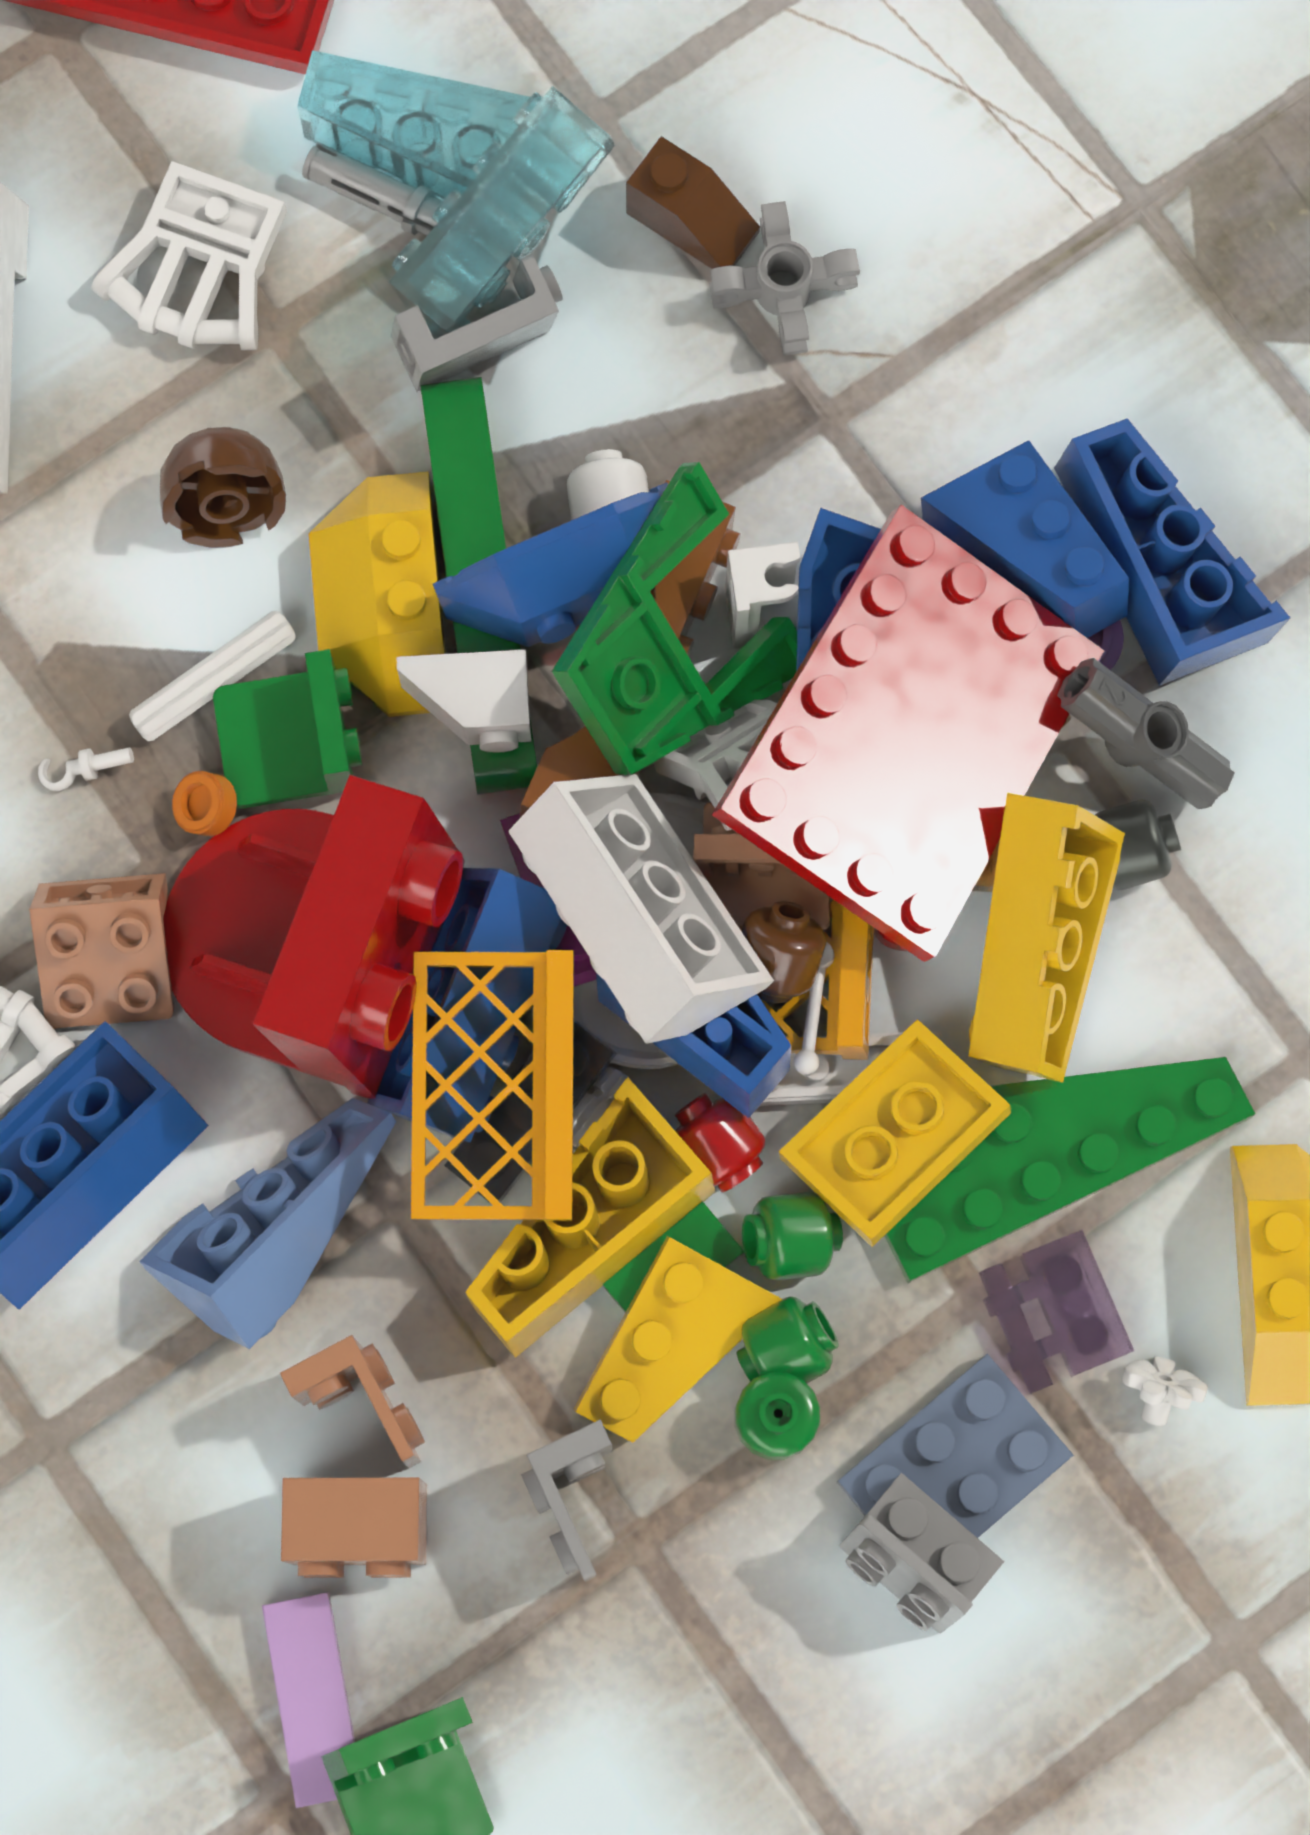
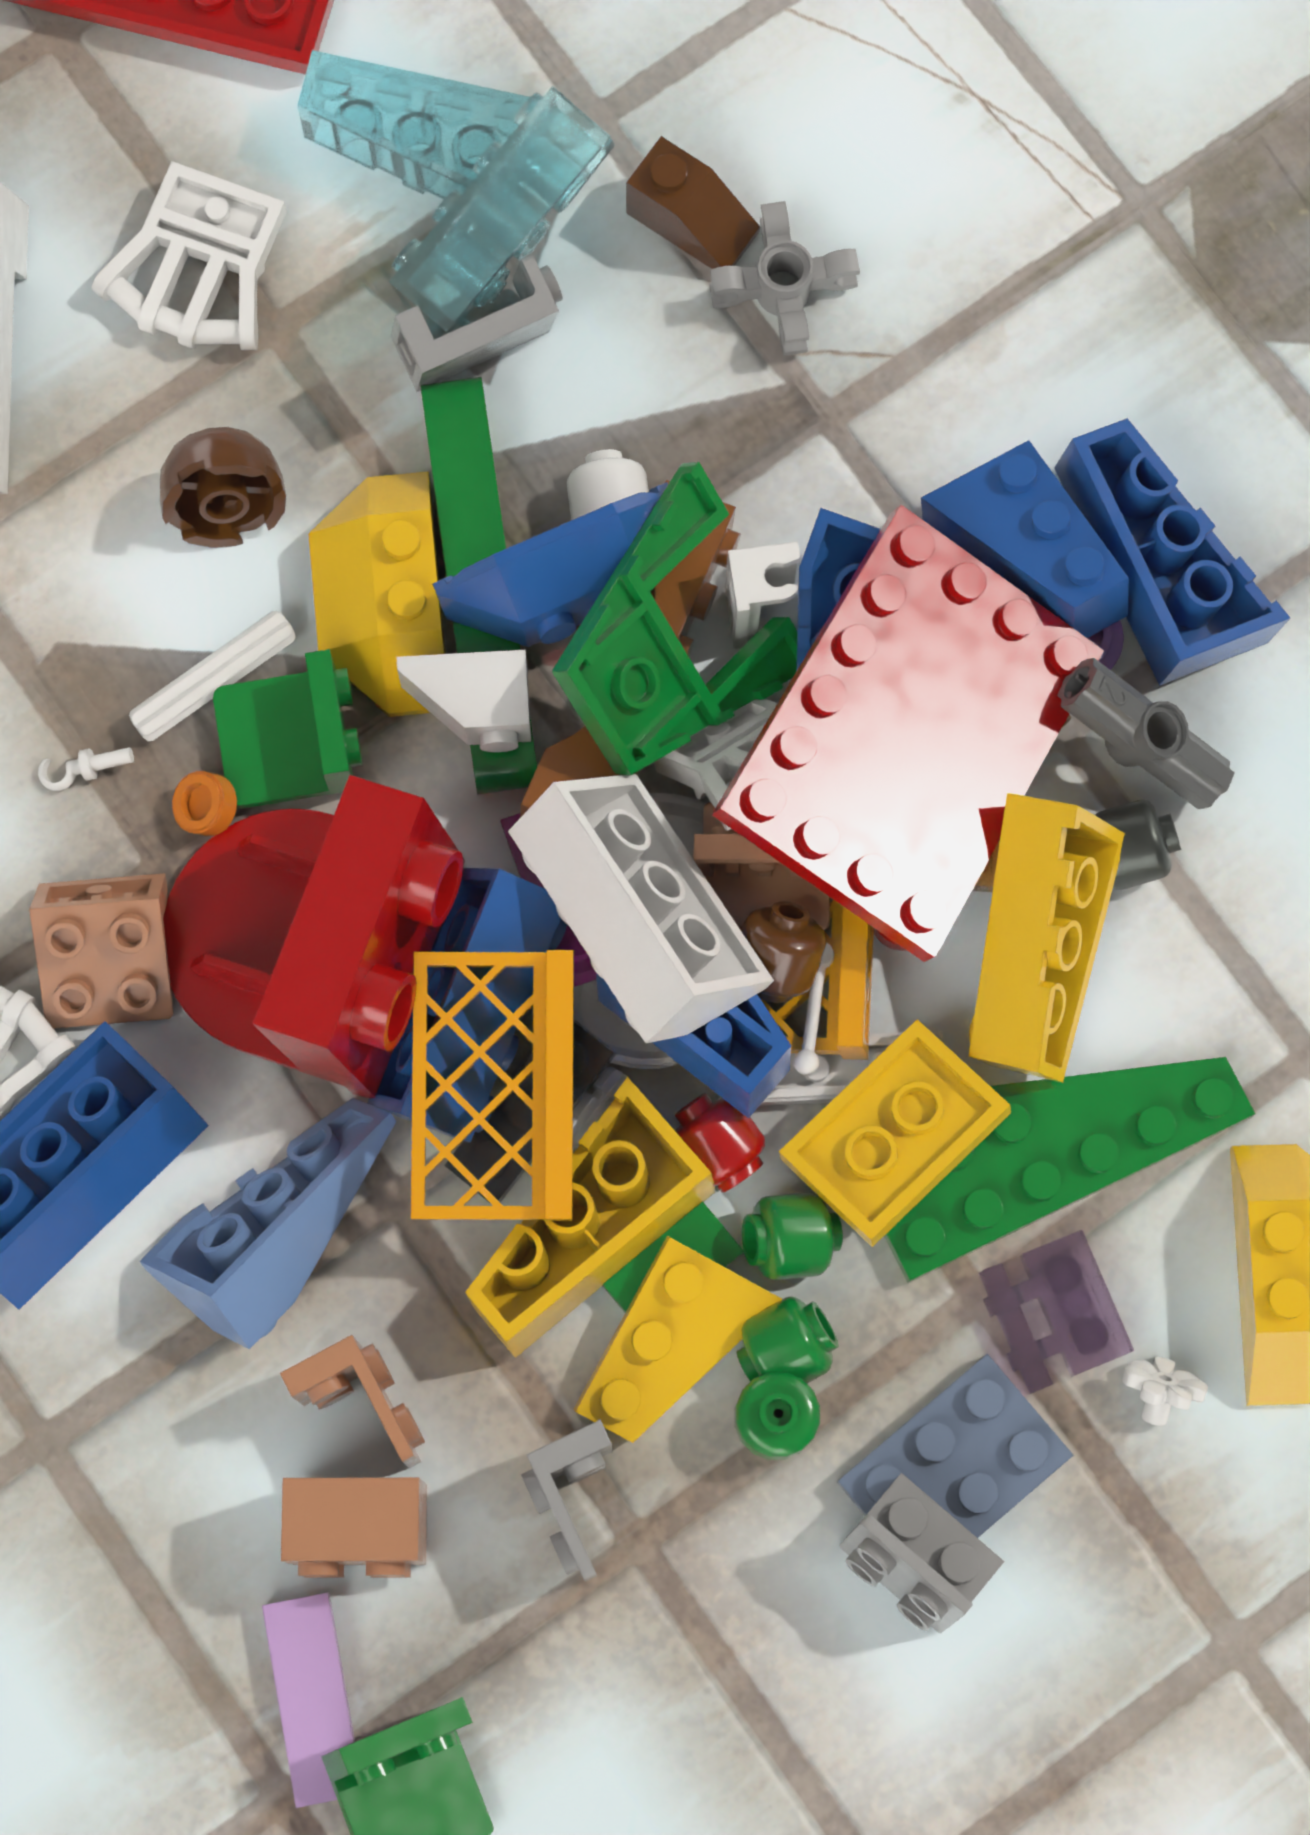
light grey pin [302,142,481,254] -> none

